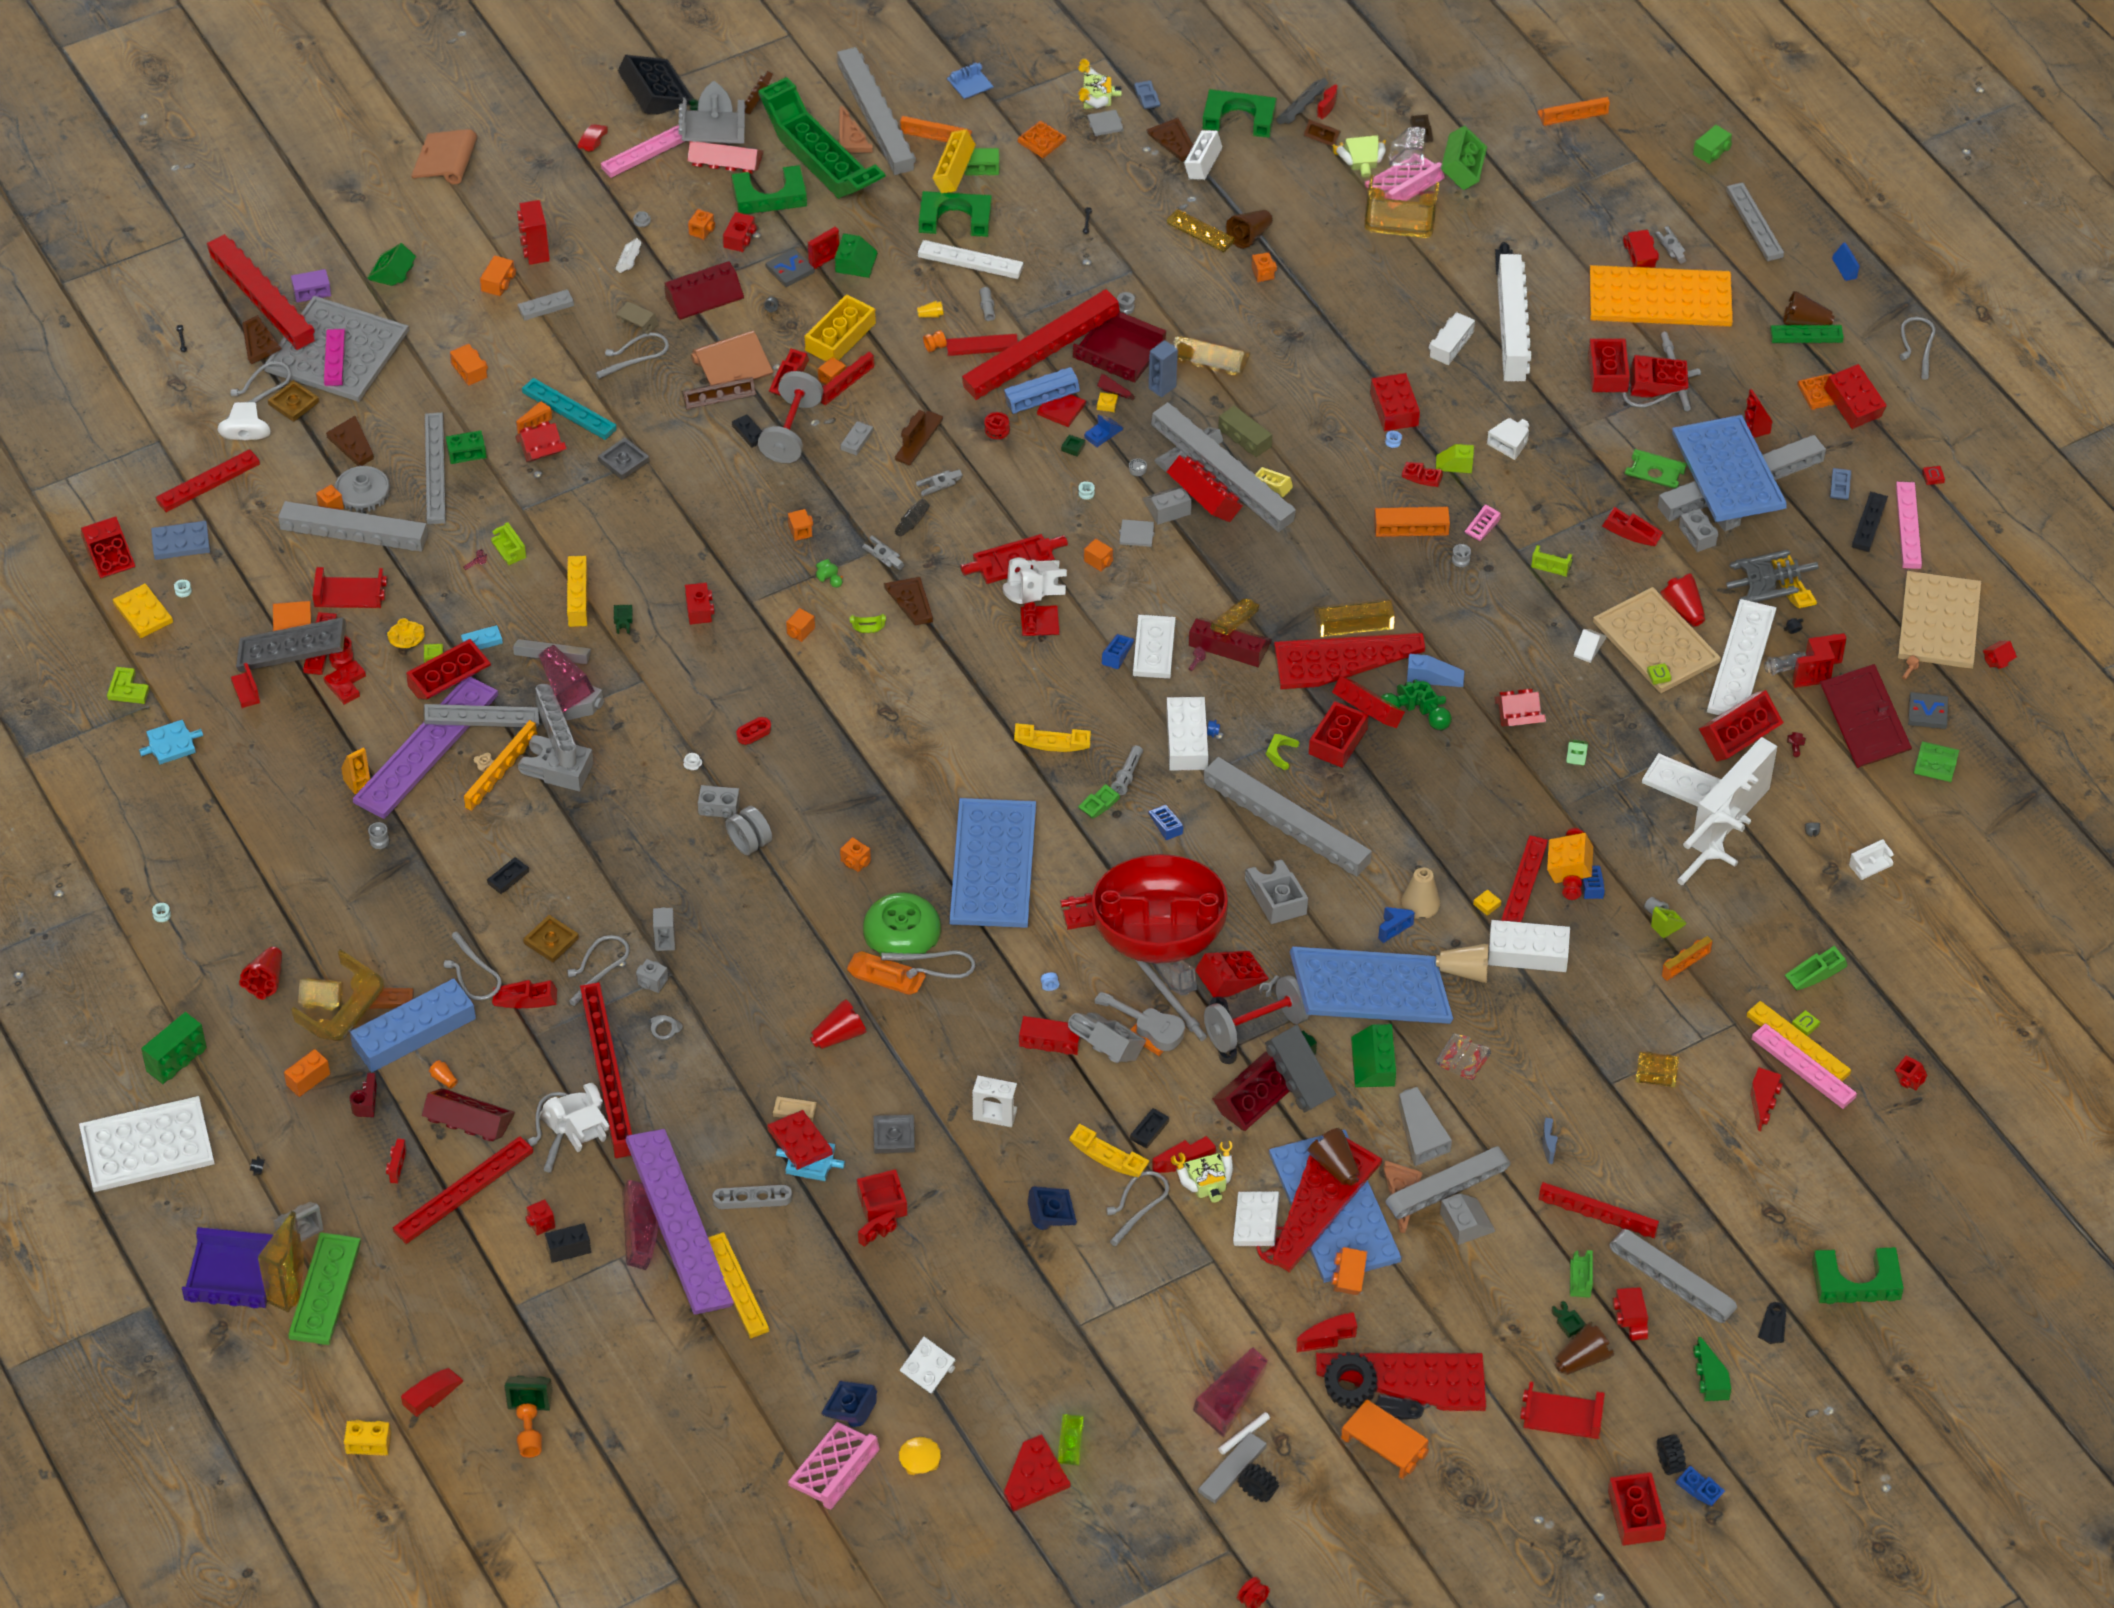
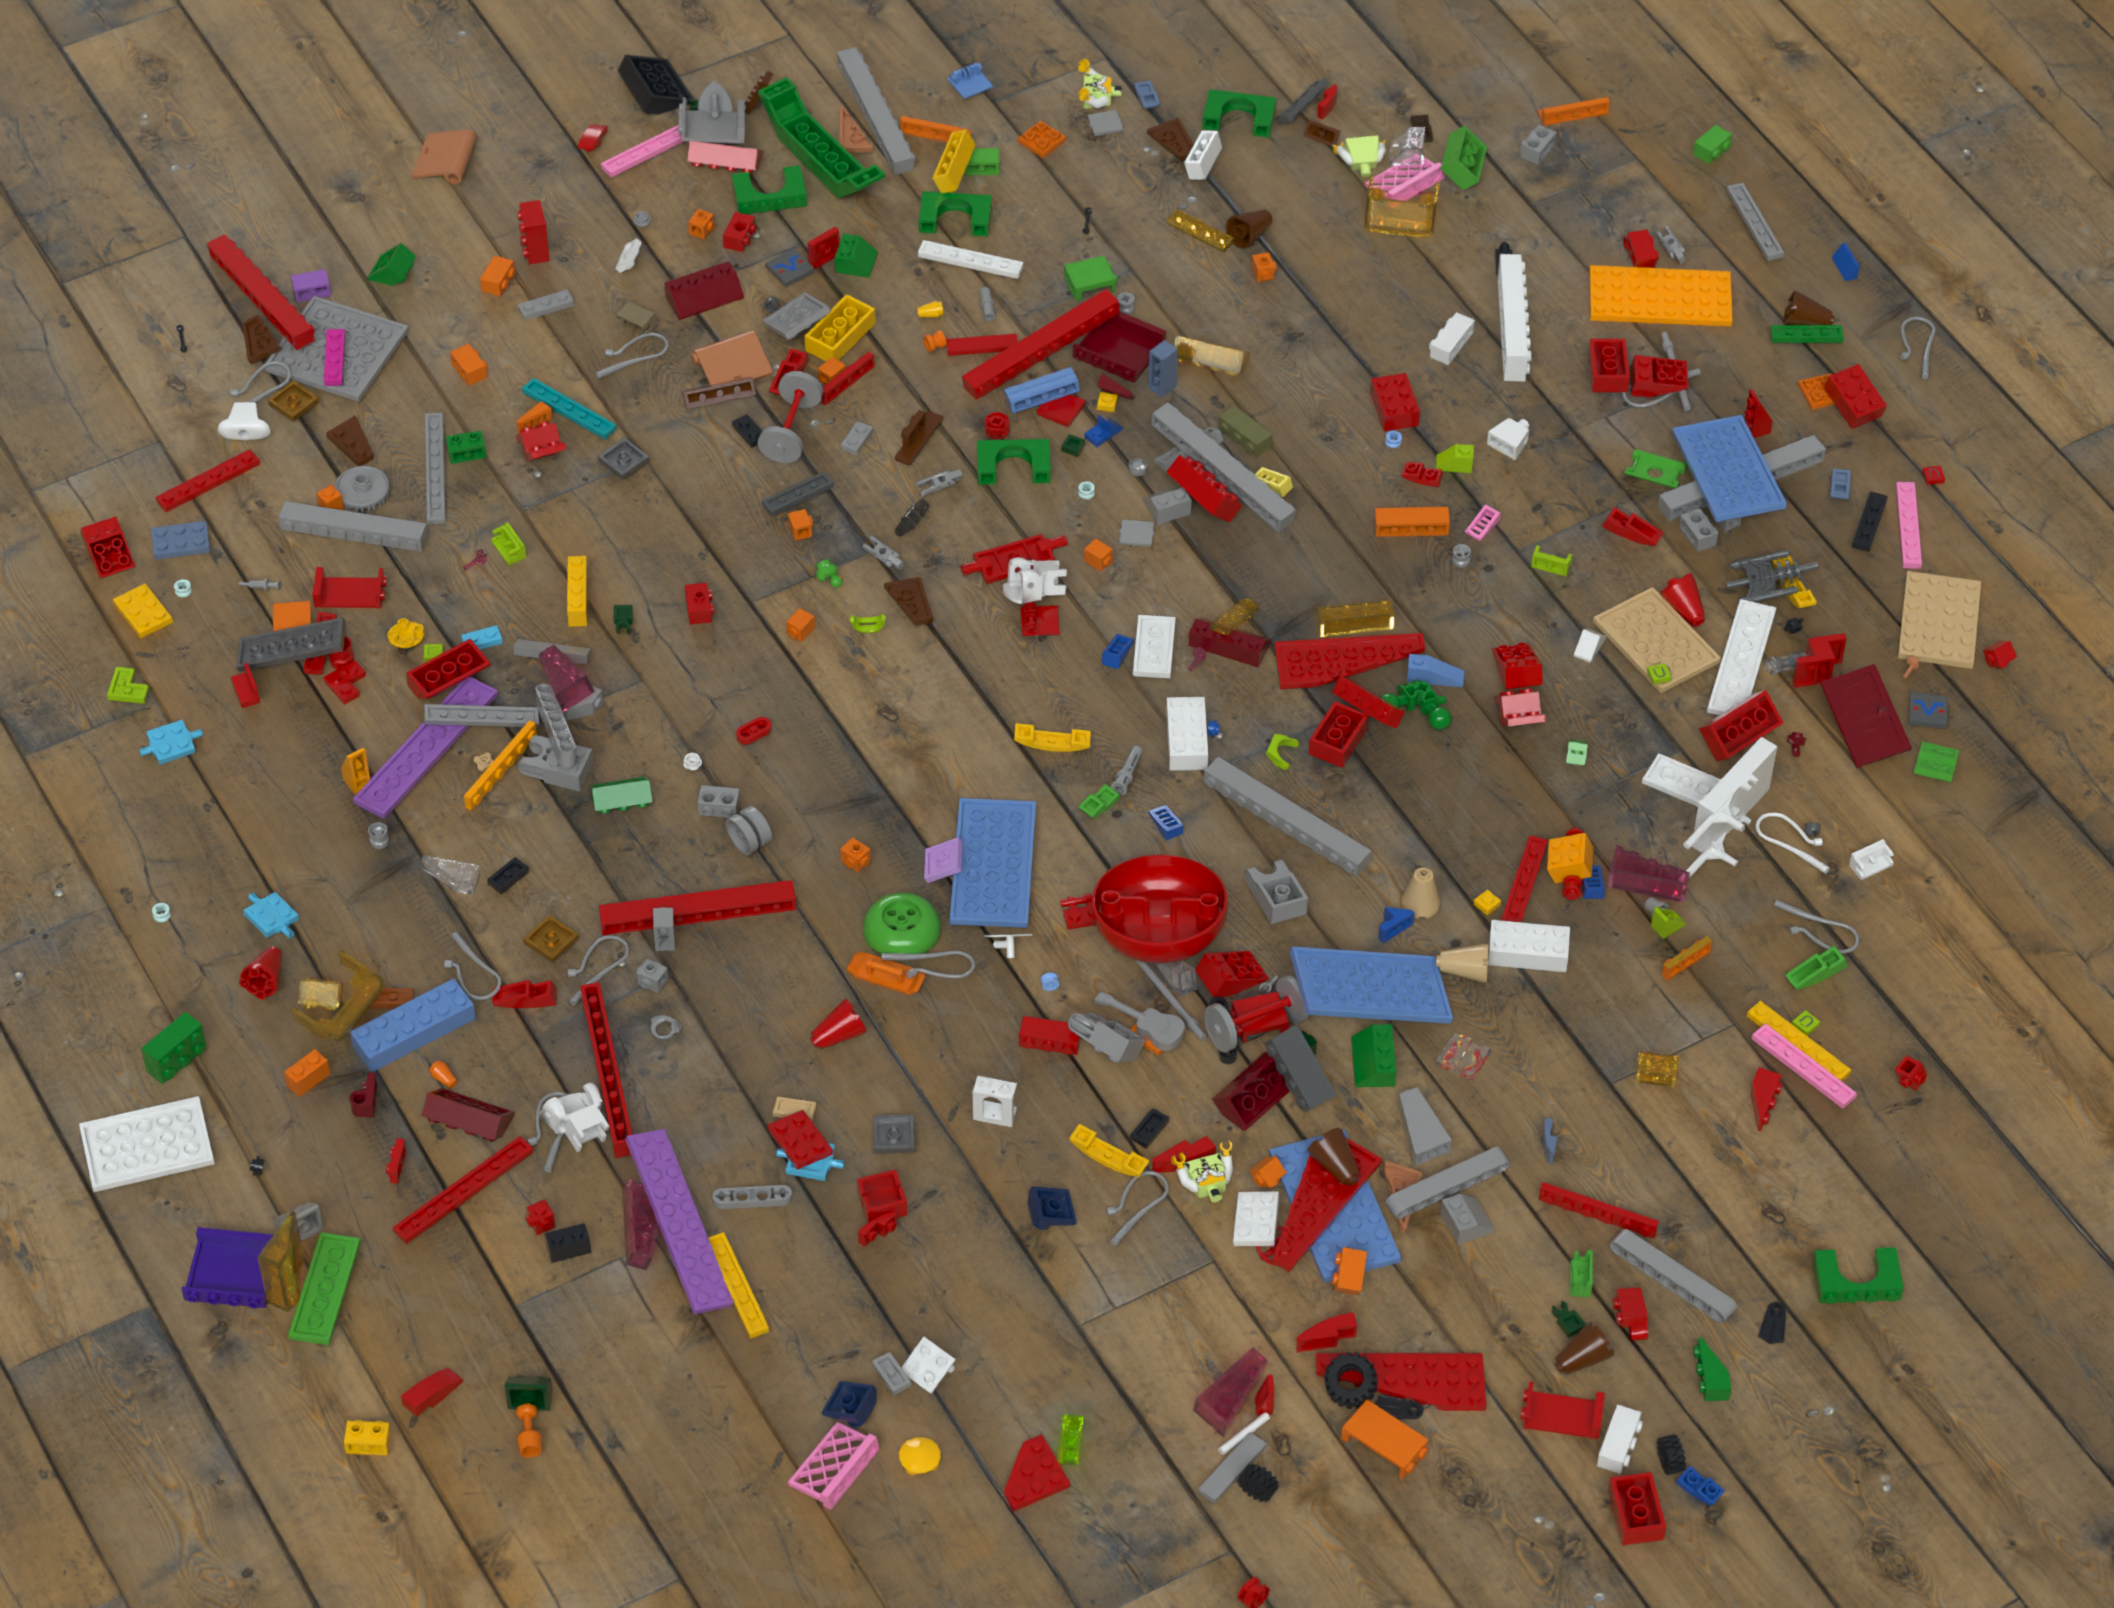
none -> light grey piece [238,579,281,591]
none -> medium azure plate [243,892,299,939]
none -> clear slope [422,855,480,895]
none -> slope [590,776,652,814]
none -> red brick [599,880,796,936]
none -> light grey plate [762,292,831,340]
none -> dark grey plate [762,471,834,517]
none -> light grey plate [872,1352,911,1396]
none -> lavender plate [924,837,963,883]
none -> green arch [977,439,1051,485]
none -> white shield [984,934,1032,958]
none -> bright green panel [1064,256,1117,301]
none -> red panel [1229,991,1289,1043]
none -> orange brick [1249,1156,1287,1188]
none -> red slope [1255,1374,1274,1415]
none -> red slope [1492,642,1543,689]
none -> light grey brick [1520,125,1557,165]
none -> white brick [1597,1404,1643,1474]
none -> clear pink wedge [1608,845,1690,902]
none -> white piece [1755,812,1830,874]
none -> light grey piece [1774,899,1859,954]

